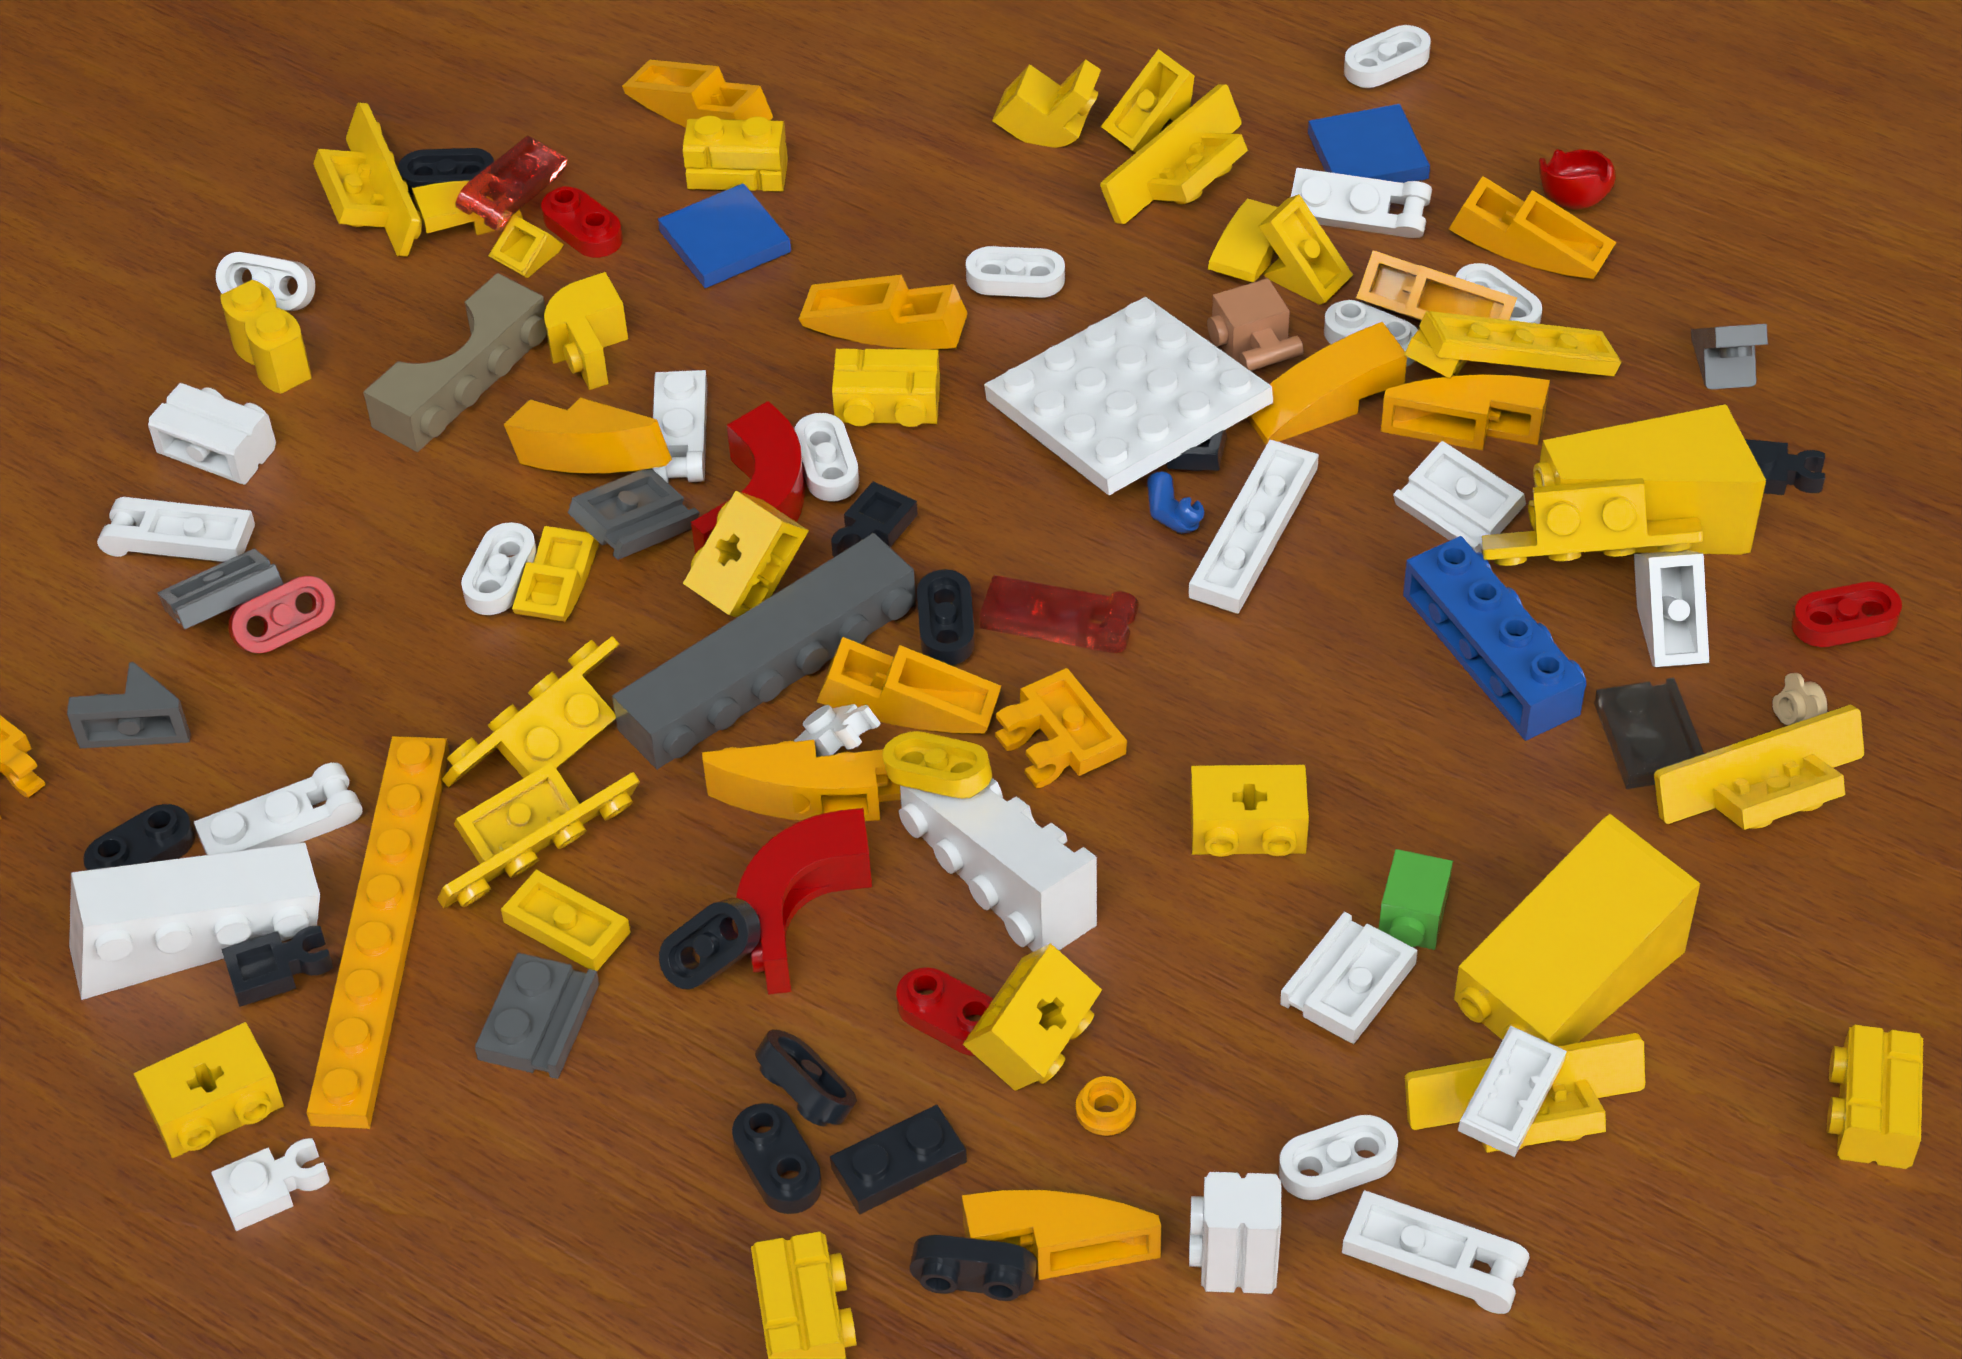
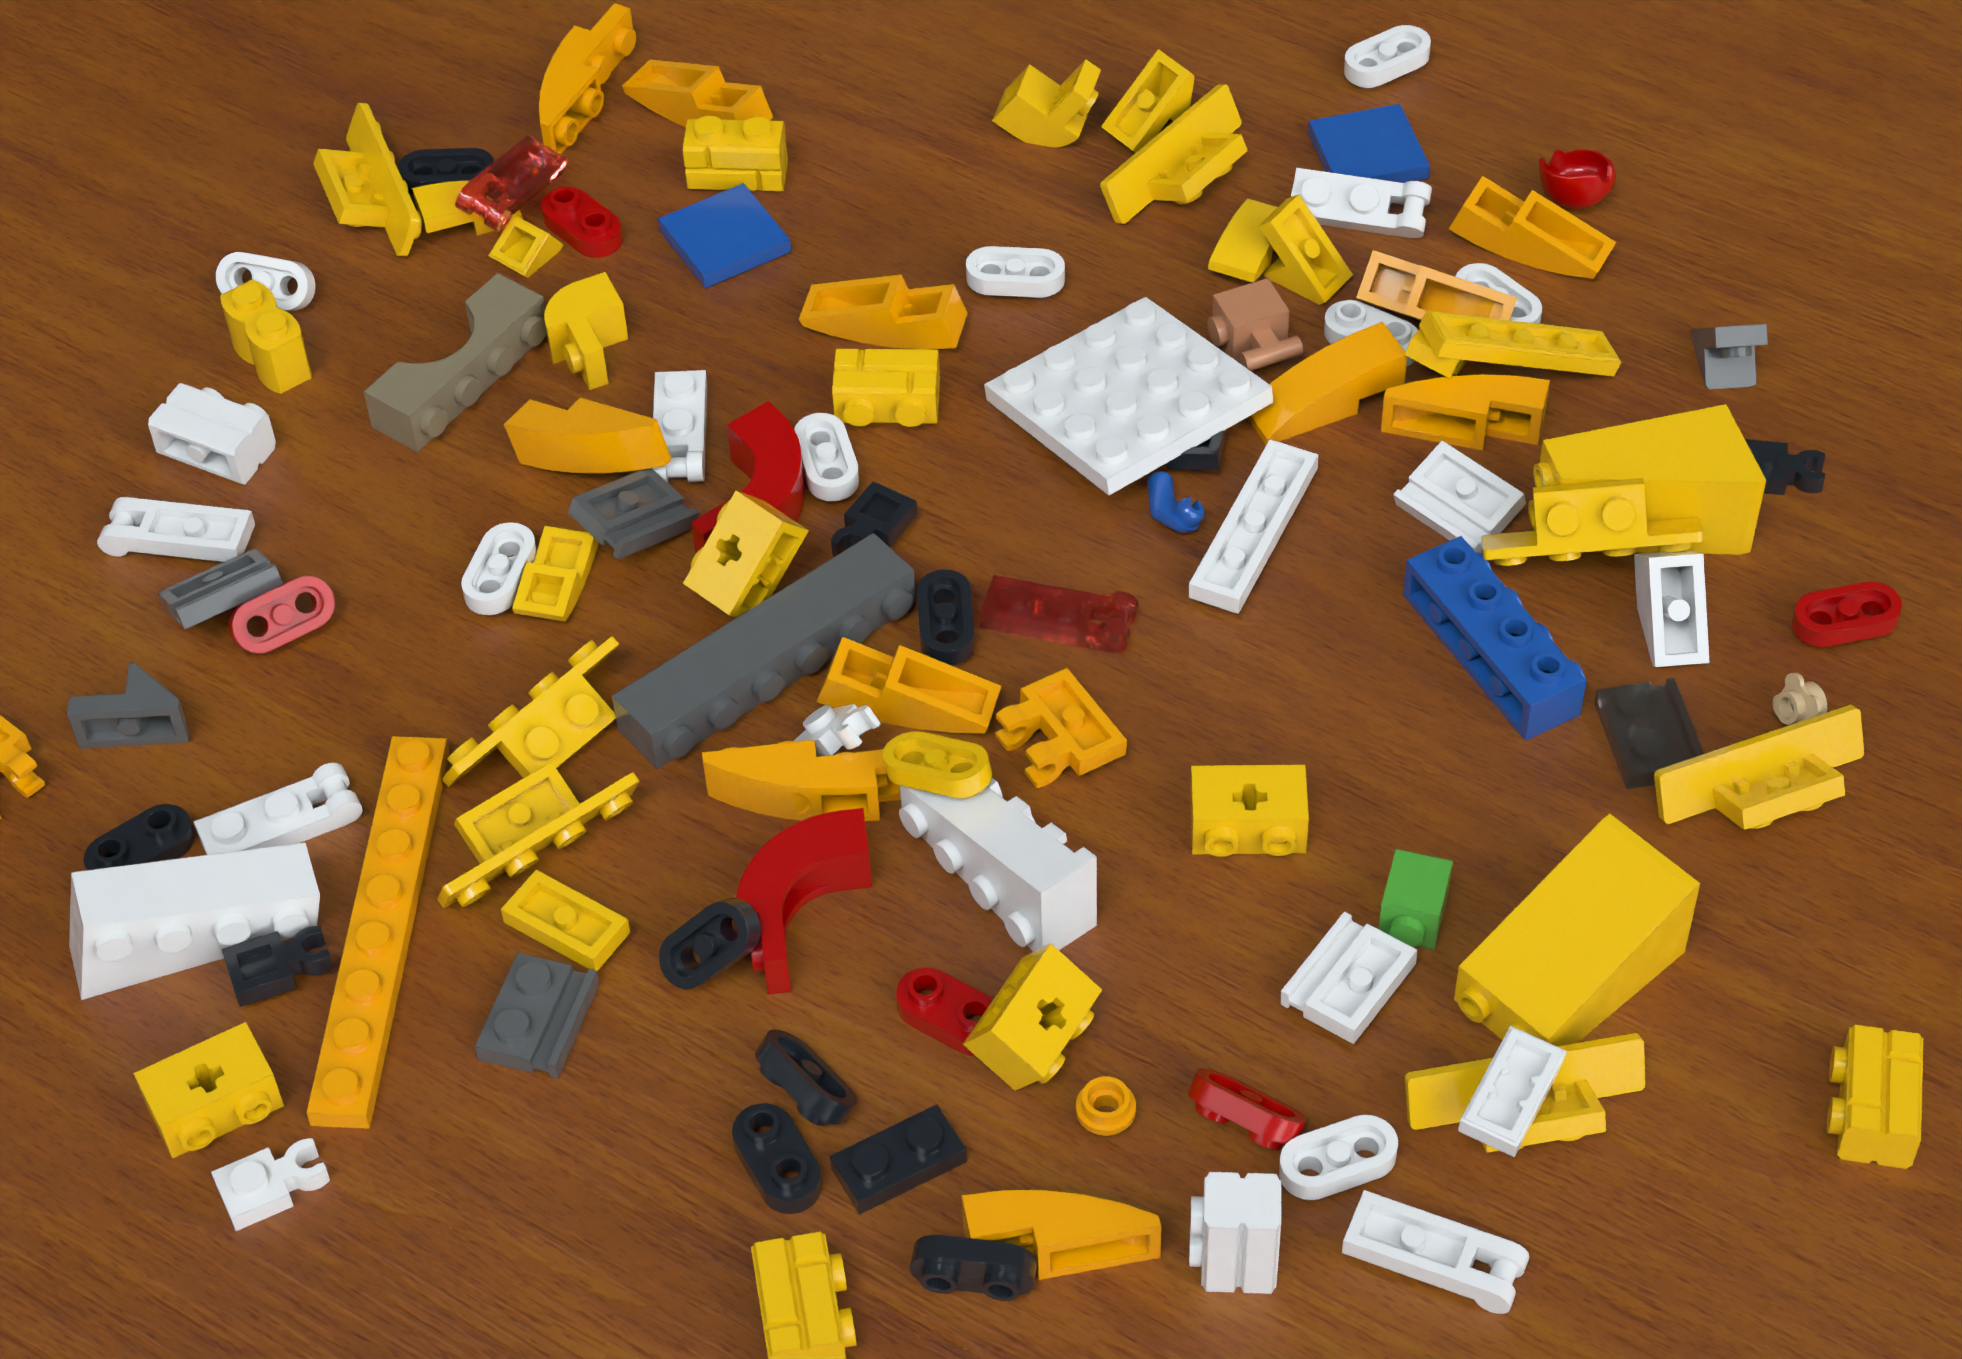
none -> light orange slope [539,3,636,162]
none -> red plate [1188,1068,1307,1150]

